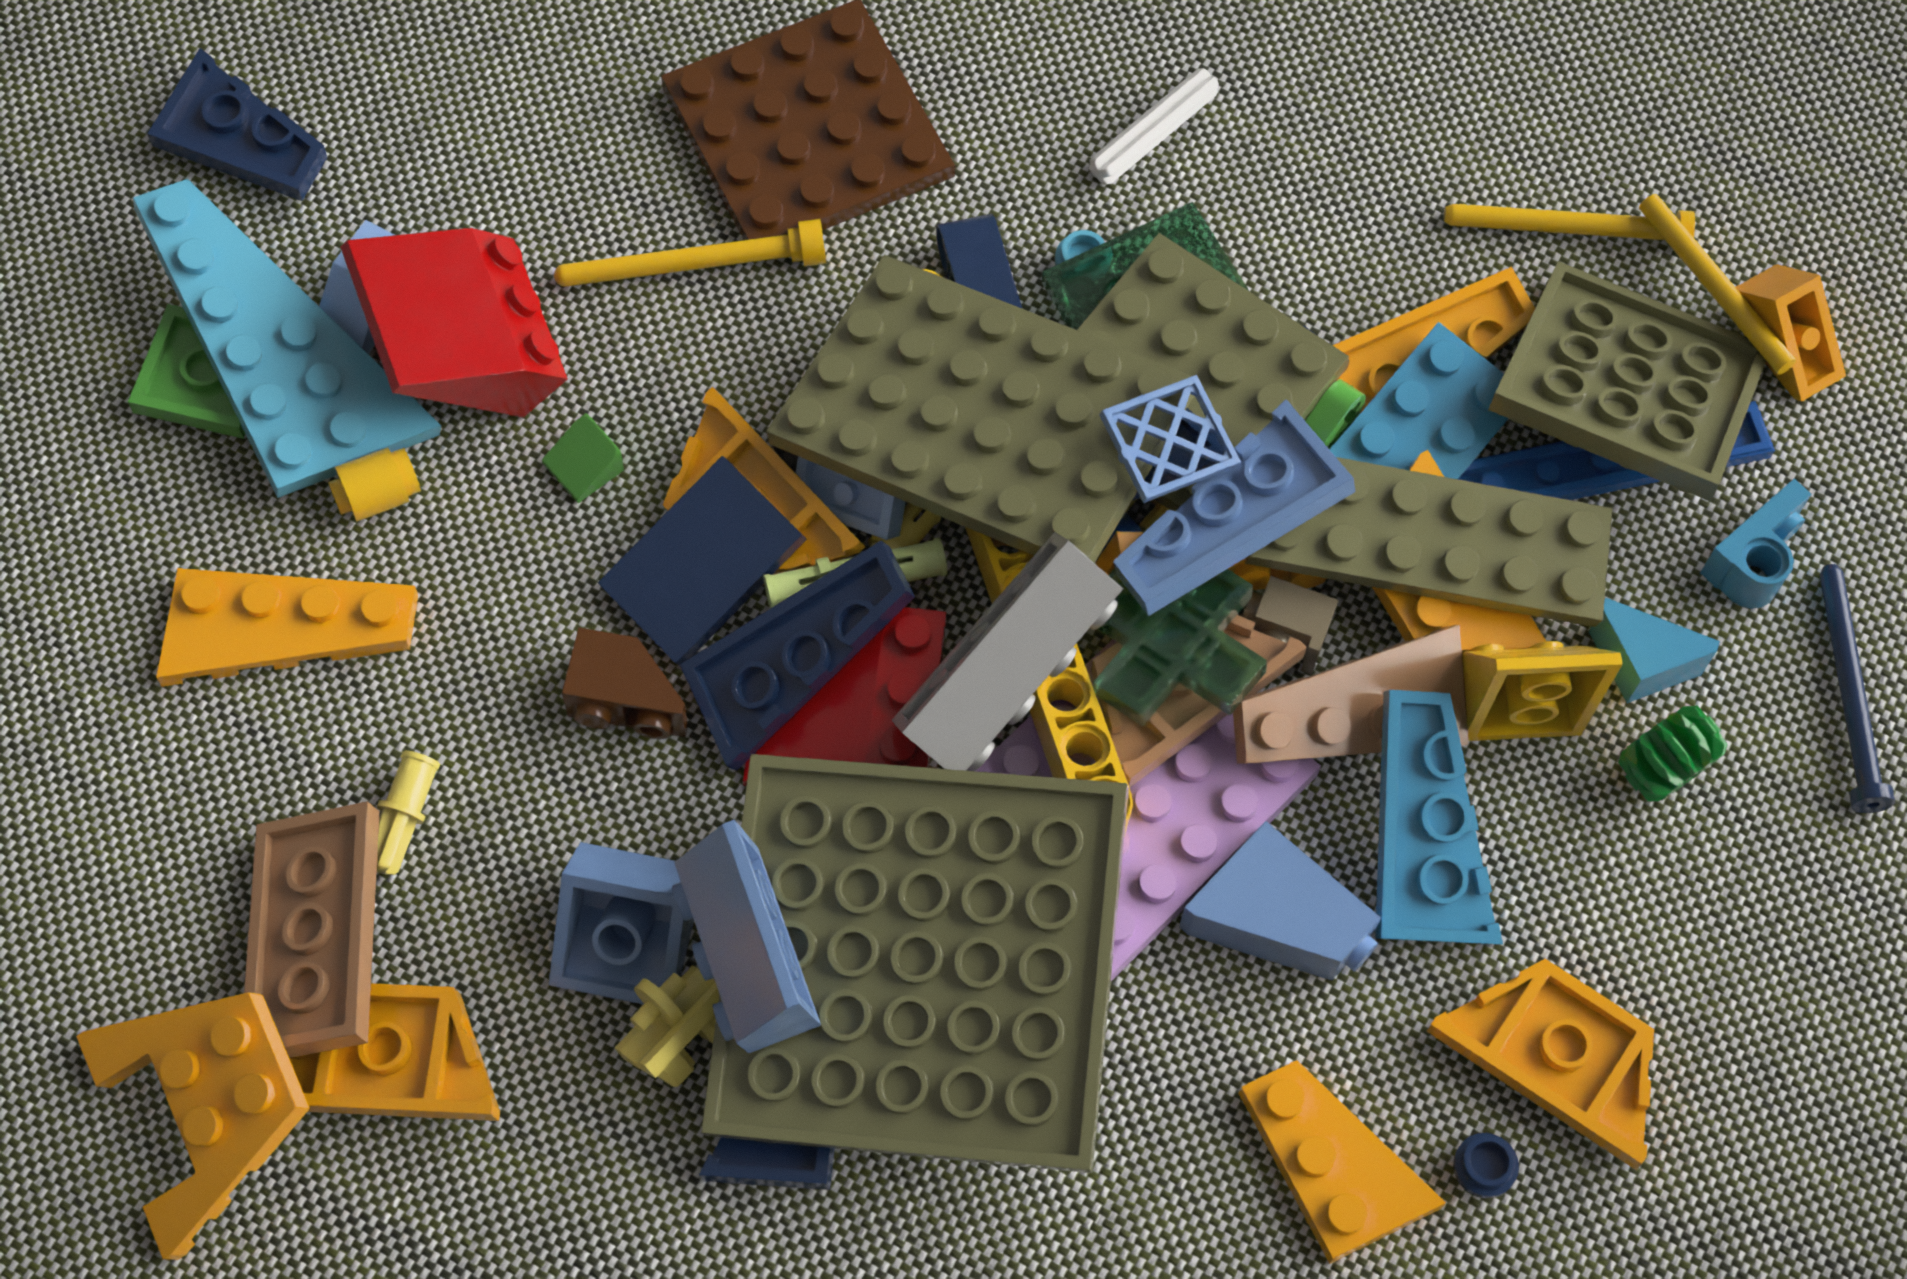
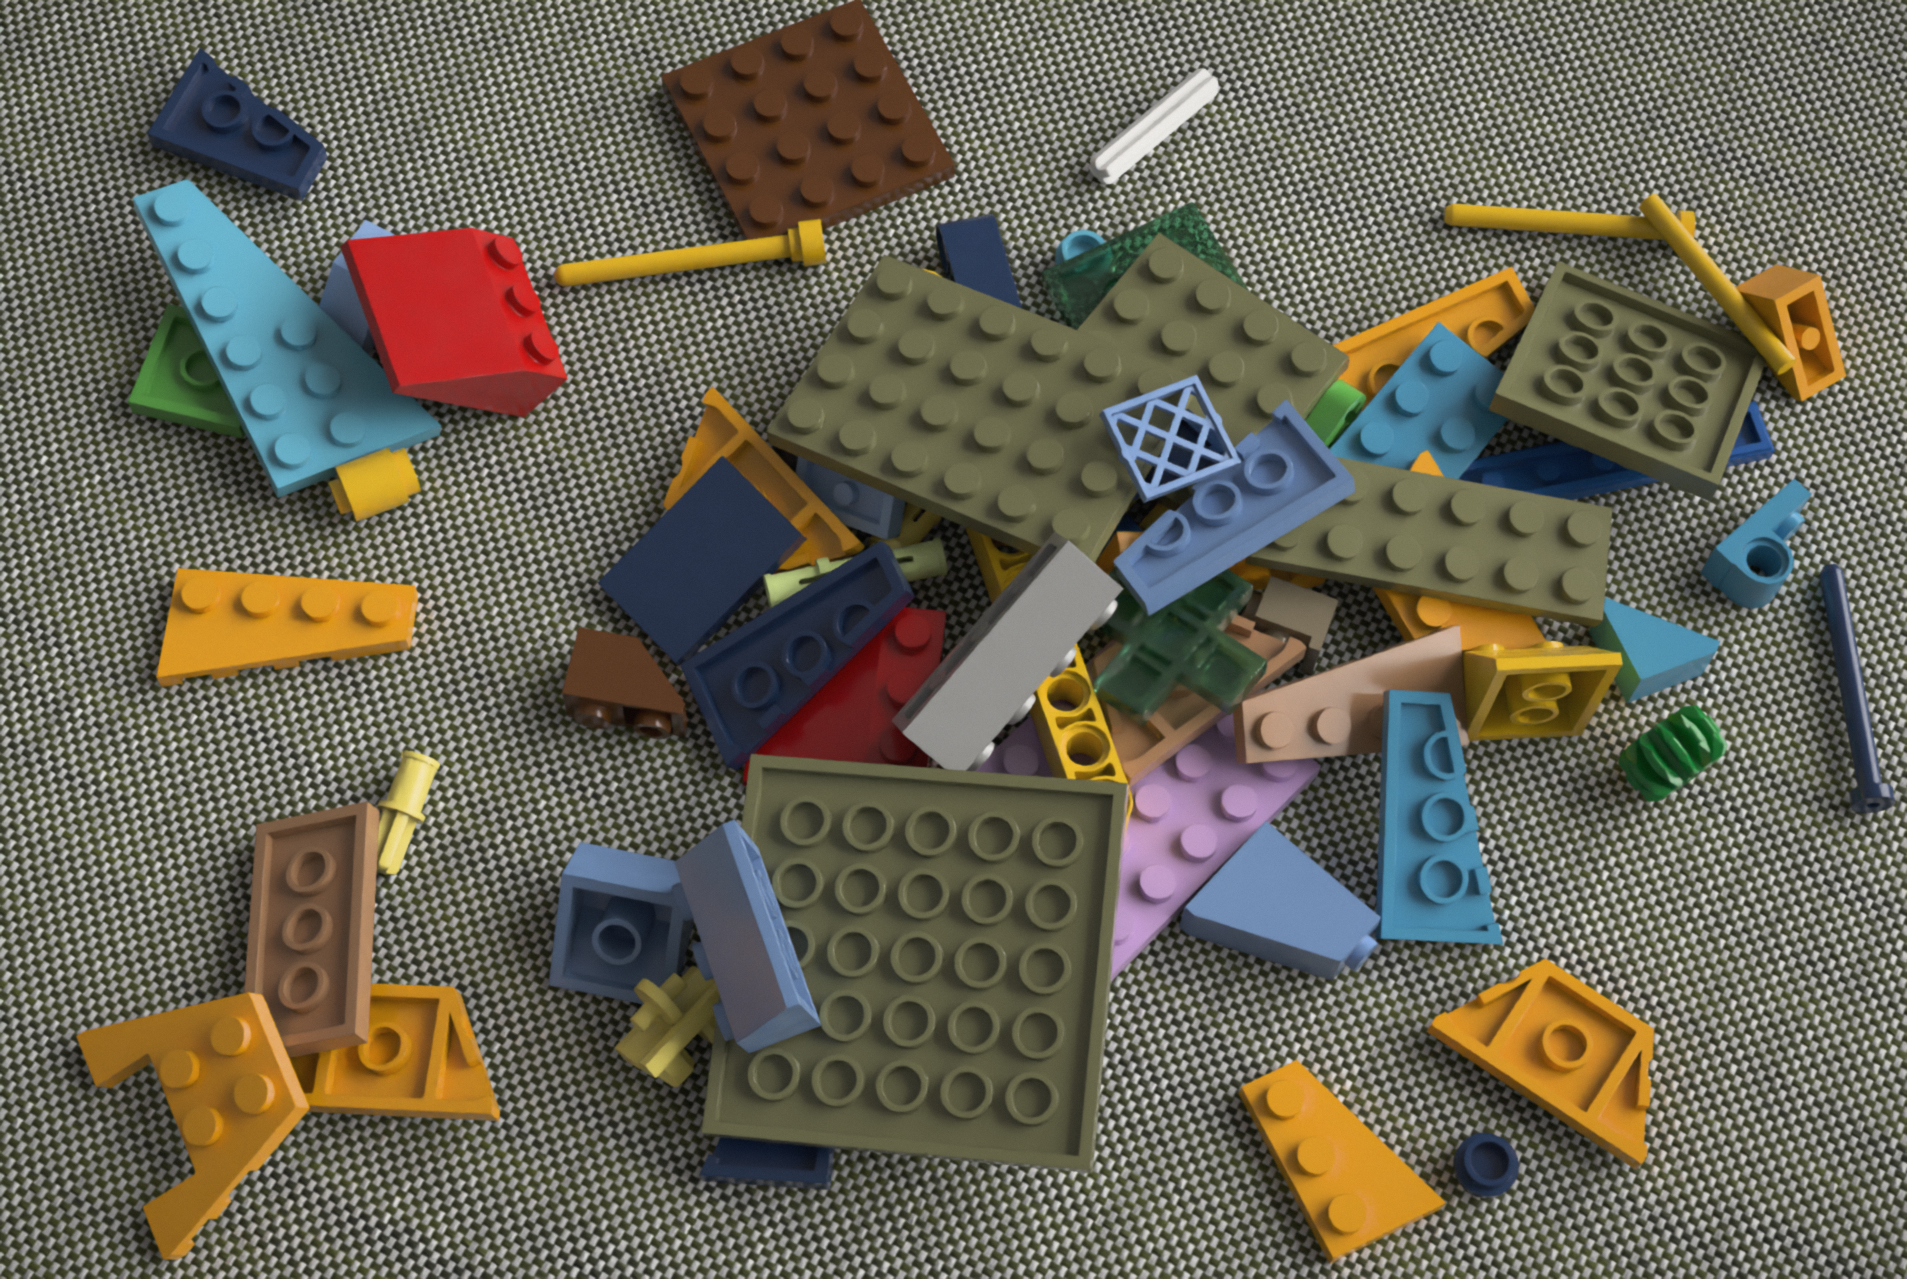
bright green slope [542,413,624,503] -> none

